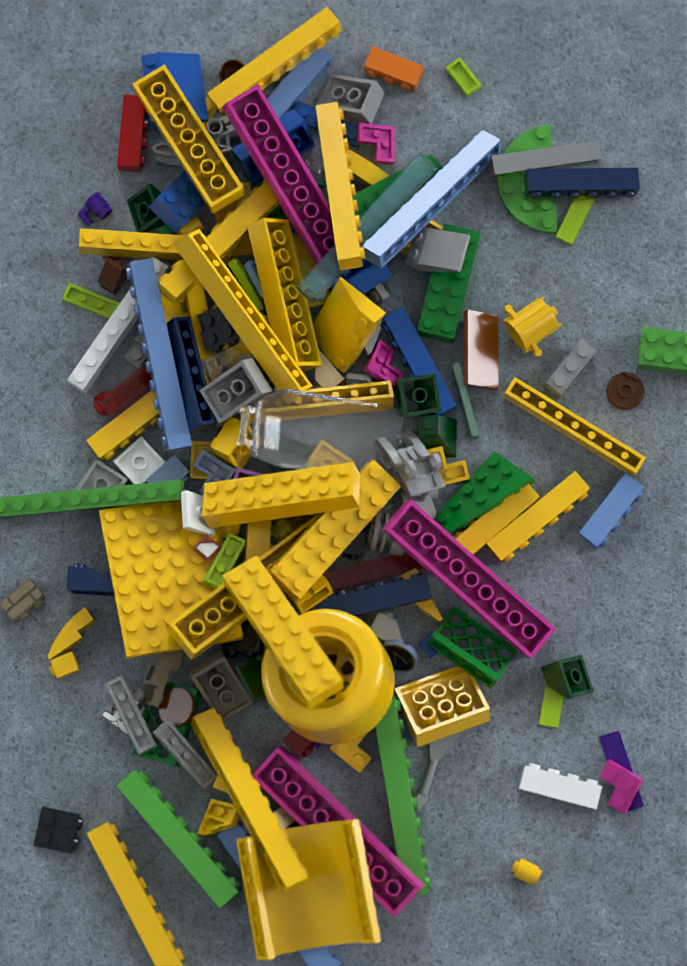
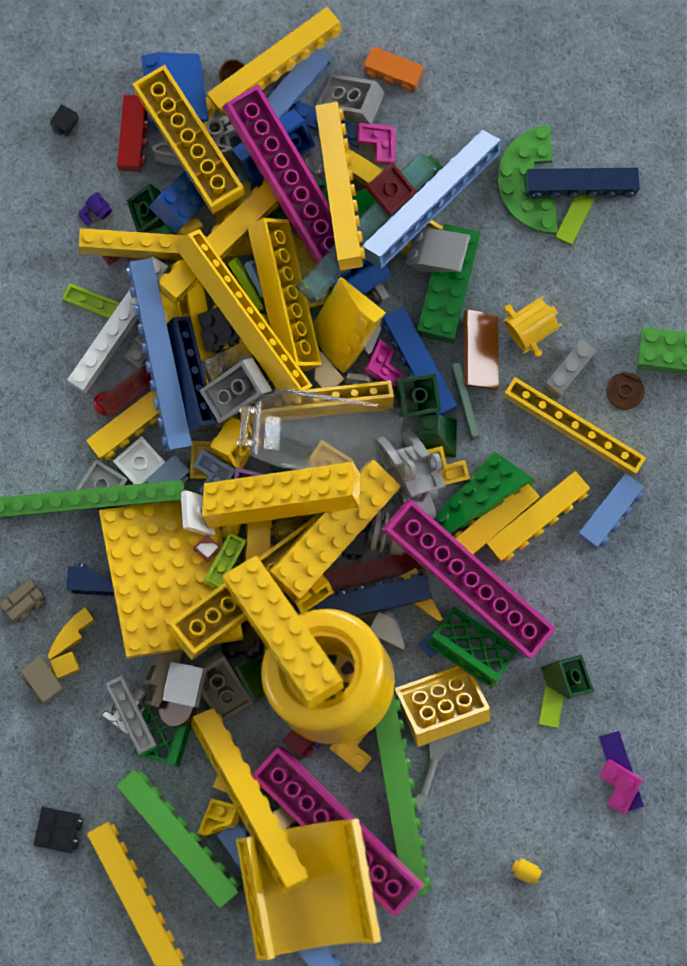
reddish brown slope [98,258,127,296] -> none
light grey tile [153,719,217,790] -> none
tile [382,639,418,672] -> none
lime tile [445,57,482,97] -> none
light grey tile [490,140,602,175] -> none
white brick [518,763,602,810] -> none
none -> dark tan slope [21,657,65,706]
none -> black brick [50,104,79,137]
none -> light grey tile [162,662,207,708]
none -> dark red tile [365,163,417,216]

